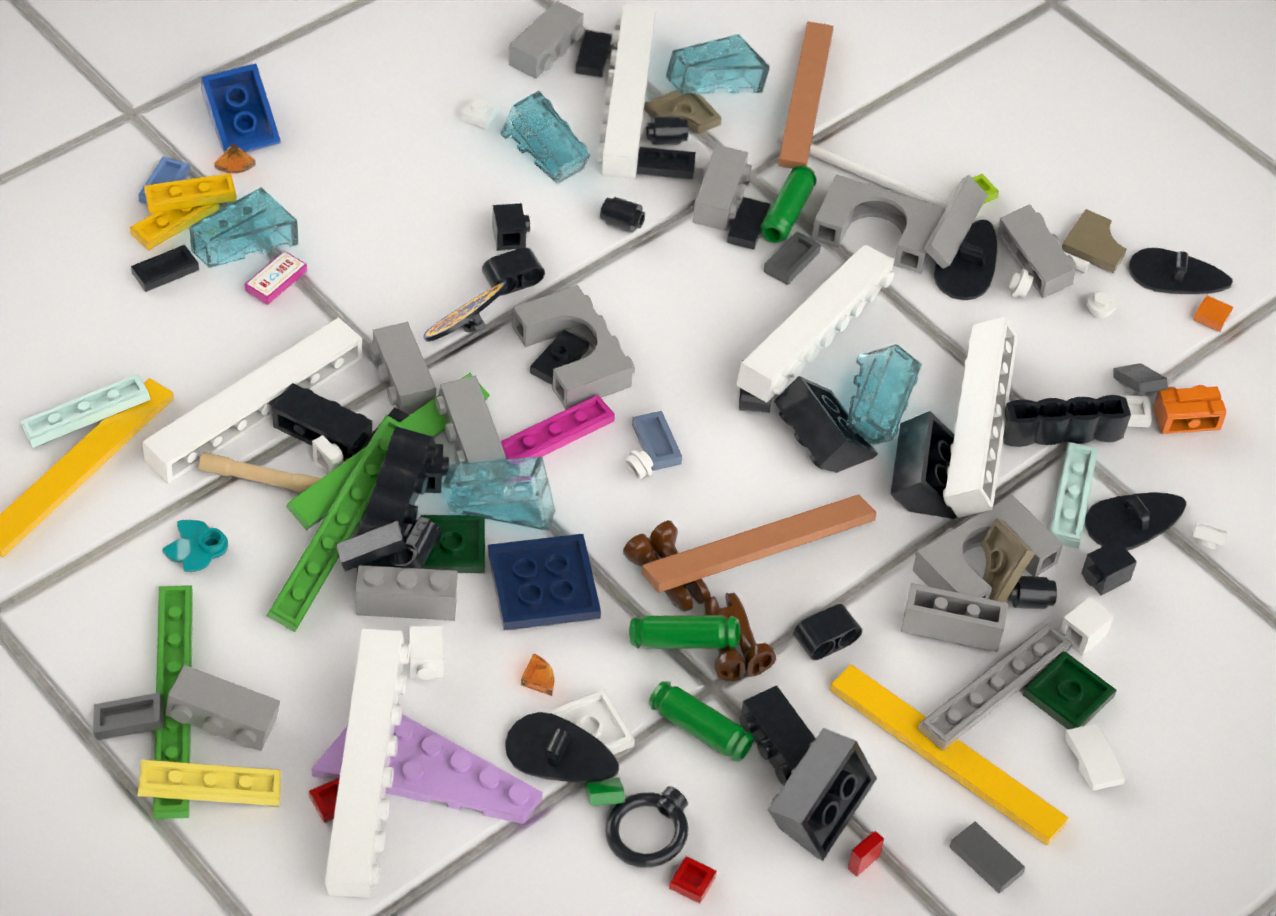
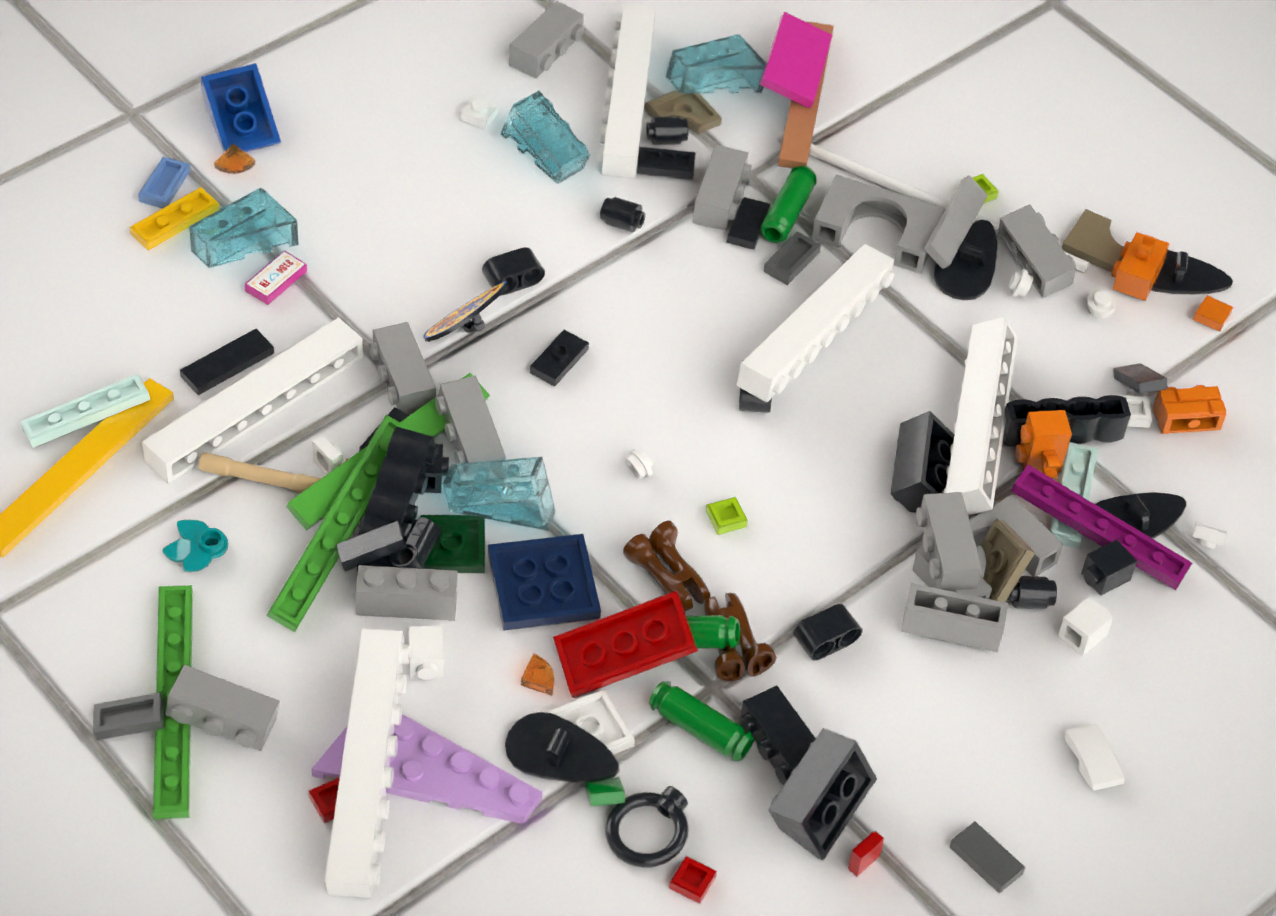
black tile [131,244,199,292] -> none
light yellow tile [138,760,281,806] -> none
yellow tile [144,173,237,213] -> none
black brick [272,383,373,461] -> none
black brick [492,203,530,251] -> none
dark pink tile [500,394,615,472] -> none
light grey arch [512,285,635,410] -> none
black tile [575,30,612,77] -> none
sand blue tile [632,411,682,471] -> none
nougat tile [642,494,877,593] -> none
black slope [774,376,878,473] -> none
yellow tile [830,664,1069,845] -> none
clear light blue wedge [847,344,922,445] -> none
light grey tile [918,623,1072,751] -> none
dark green tile [1023,651,1117,730] -> none
none -> black tile [180,328,274,395]
none -> red tile [553,590,698,698]
none -> lime tile [706,497,748,535]
none -> dark pink tile [760,11,833,108]
none -> light grey brick [916,492,982,590]
none -> magenta plate [1011,464,1193,590]
none -> orange brick [1015,410,1072,478]
none -> orange brick [1111,232,1169,301]

